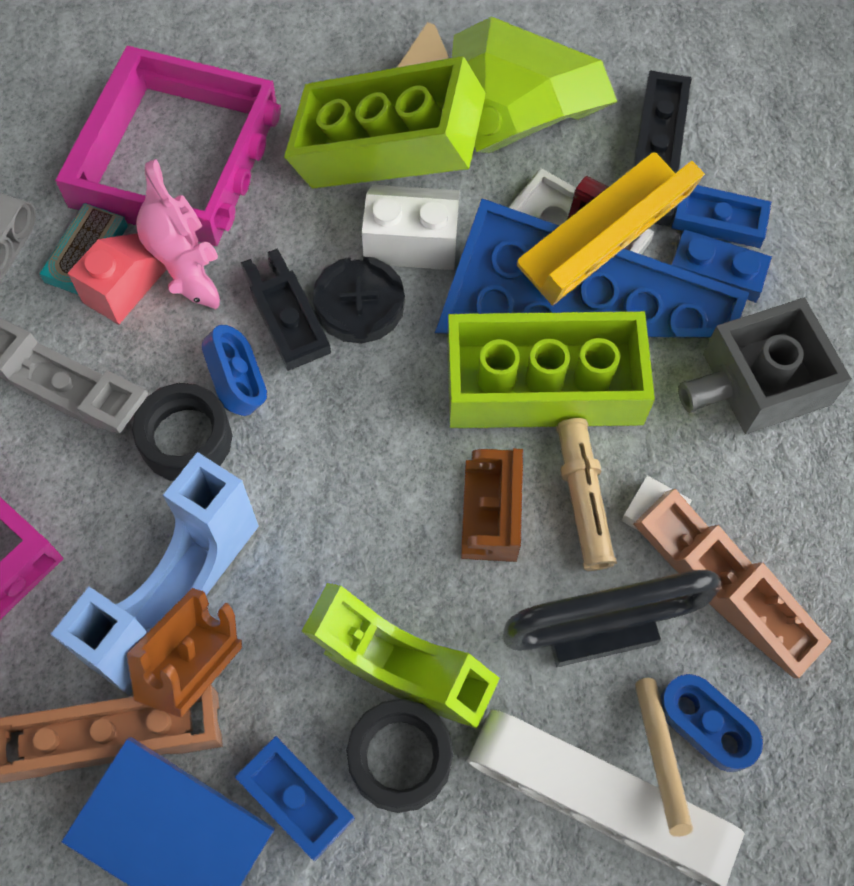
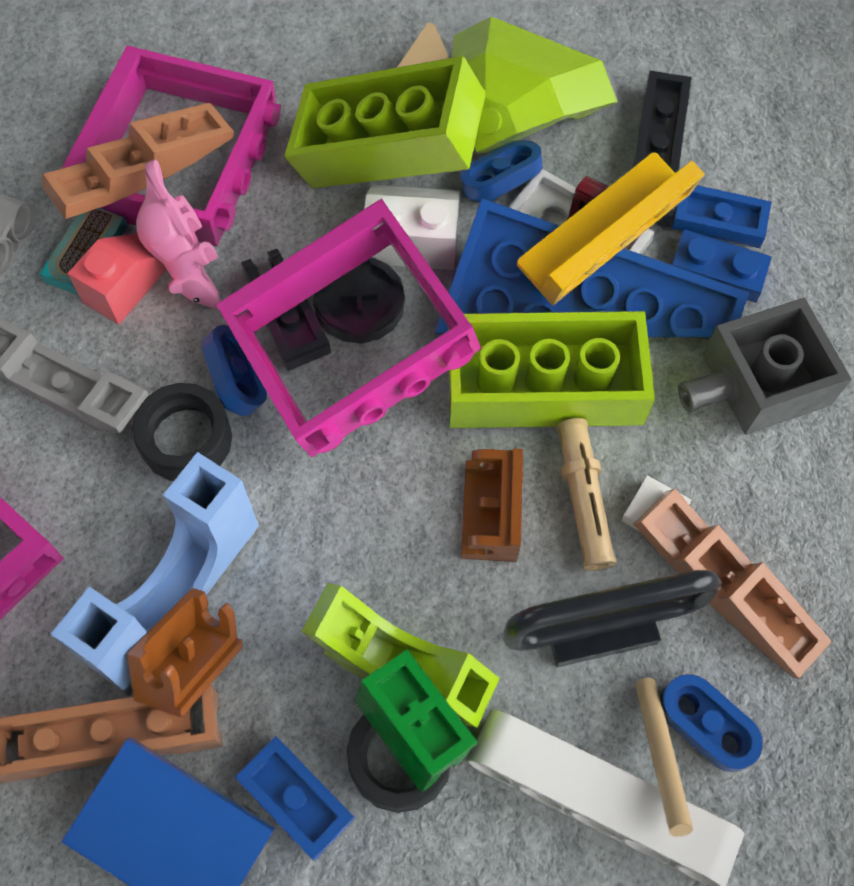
none -> nougat slope [42,102,234,219]
none -> dark pink window [216,198,481,458]
none -> green hinge [354,649,478,793]
none -> blue plate [460,140,543,203]

